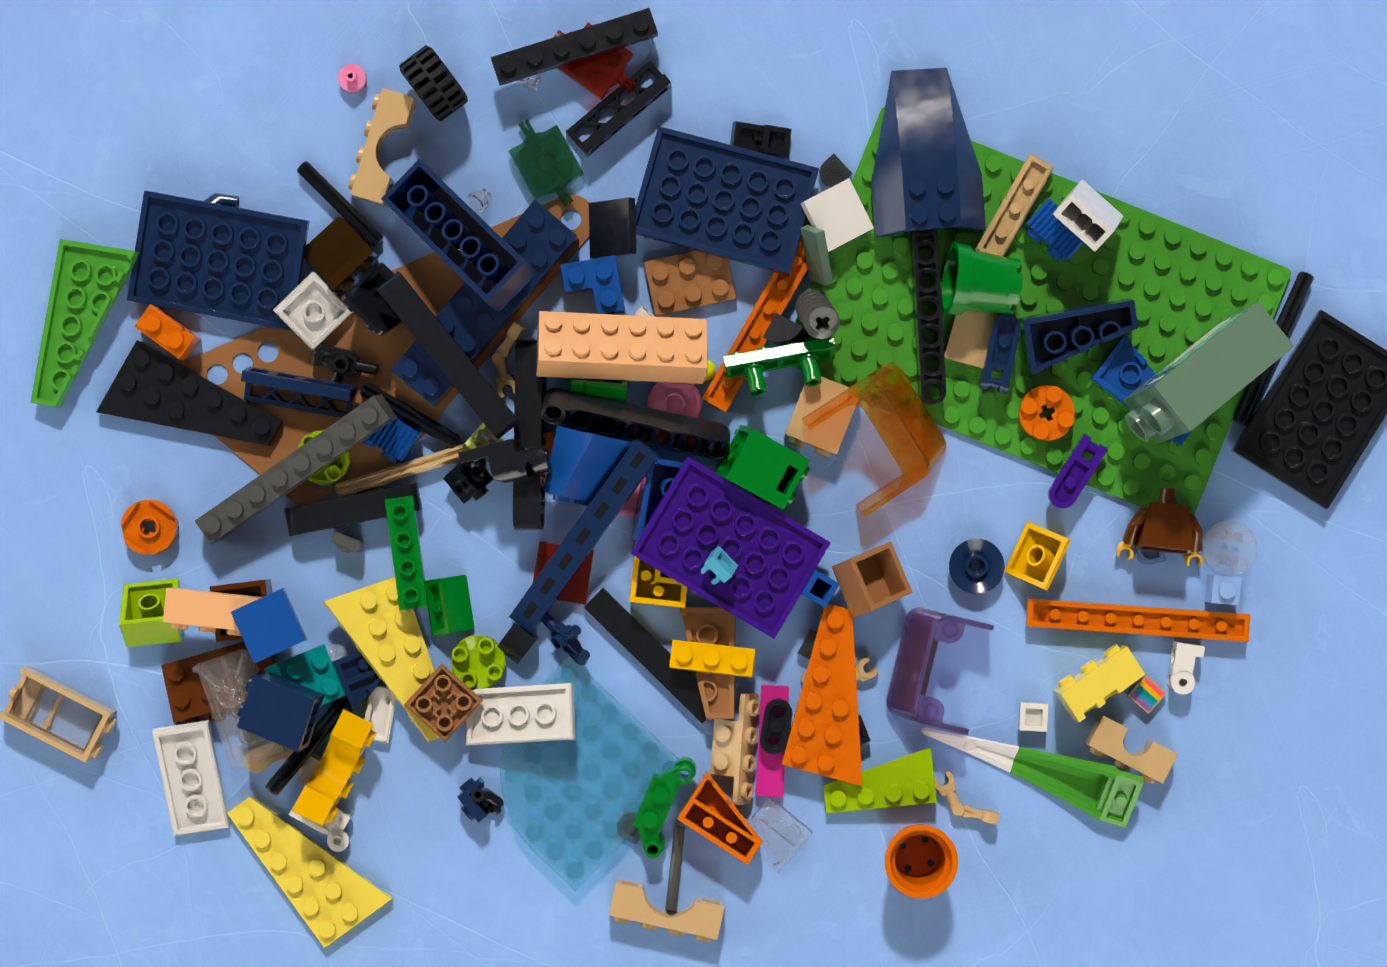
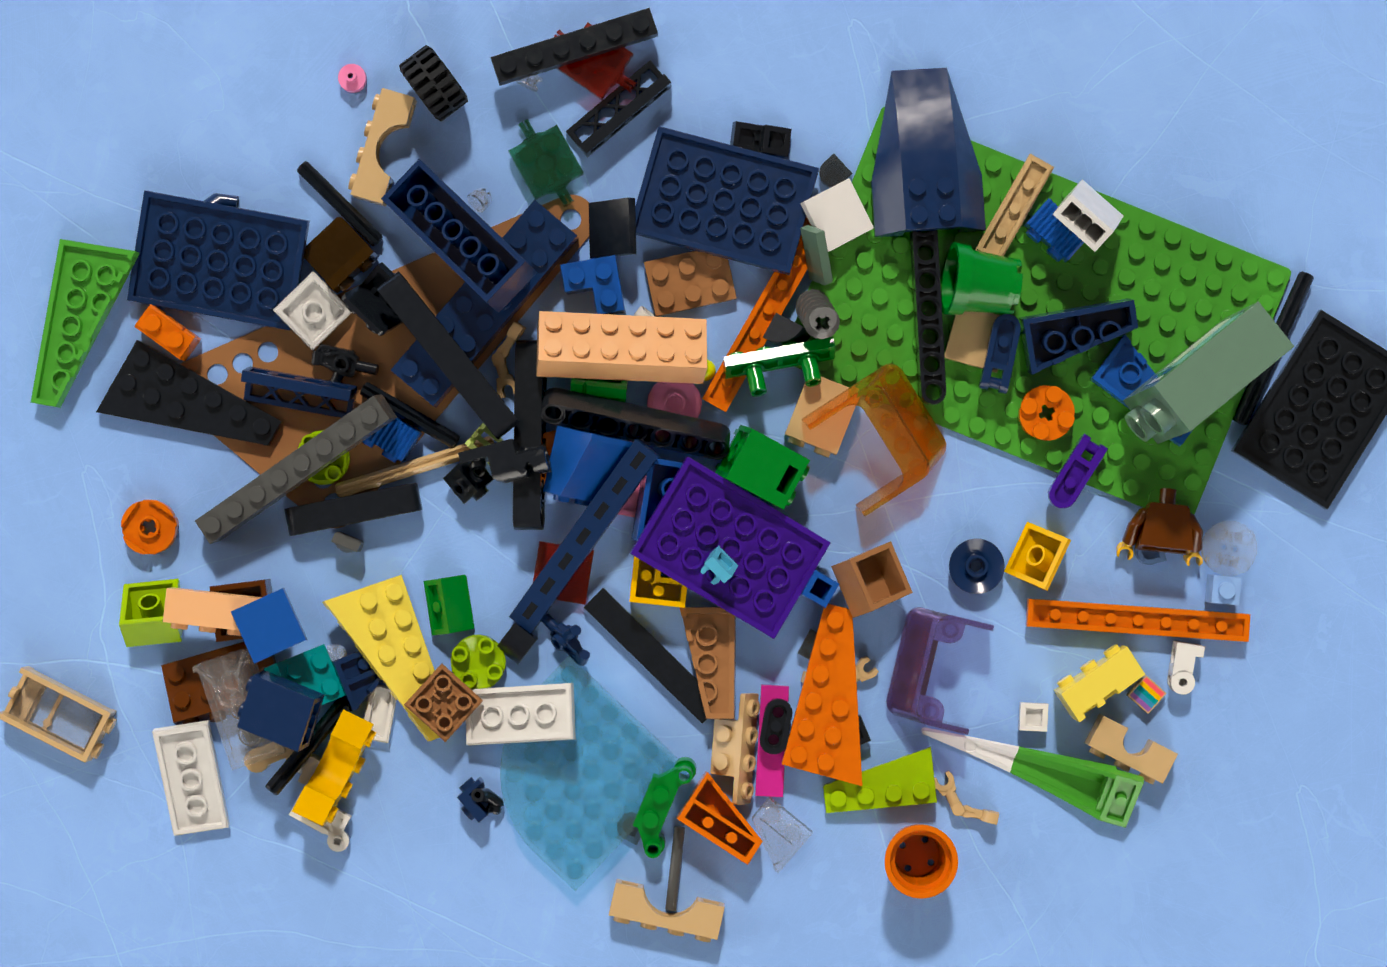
light yellow wing [227,796,393,948] -> none
green plate [385,495,428,610] -> none
yellow plate [669,640,756,678] -> none

